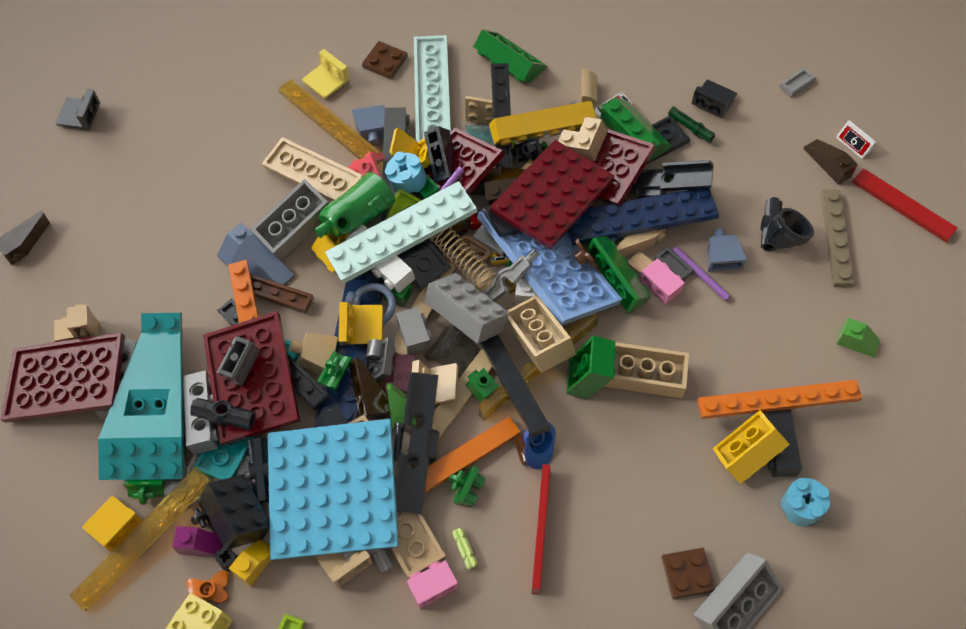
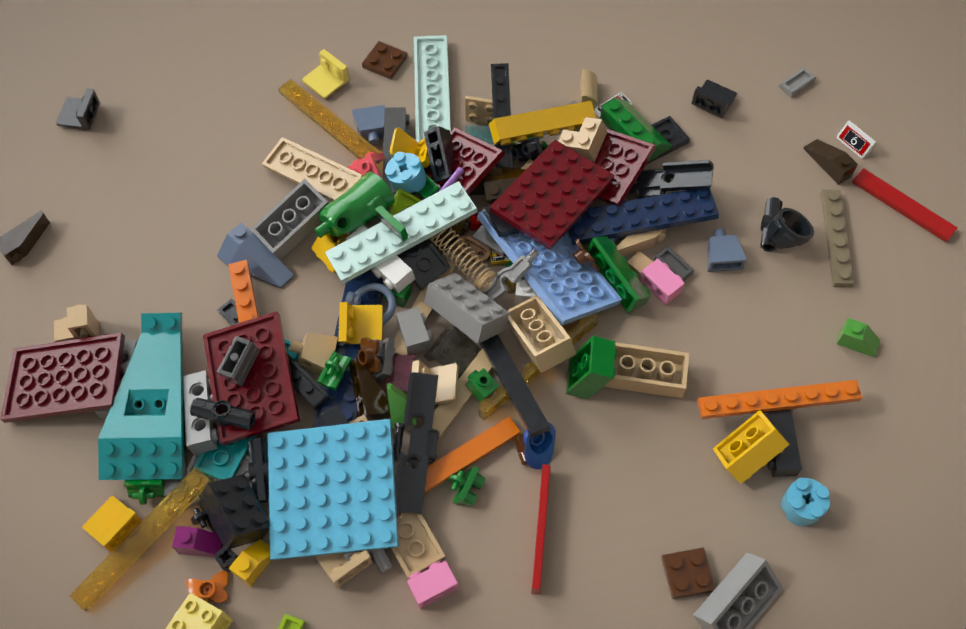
reddish brown plate [251,274,314,314] -> none
yellowish green axle [453,528,478,569] -> none
green slope [473,29,547,83] -> none
dark green pin [668,106,716,143] -> none
medium lavender bar [672,247,731,301] -> none
none -> reddish brown animal [358,337,382,375]
none -> tile [375,206,408,242]

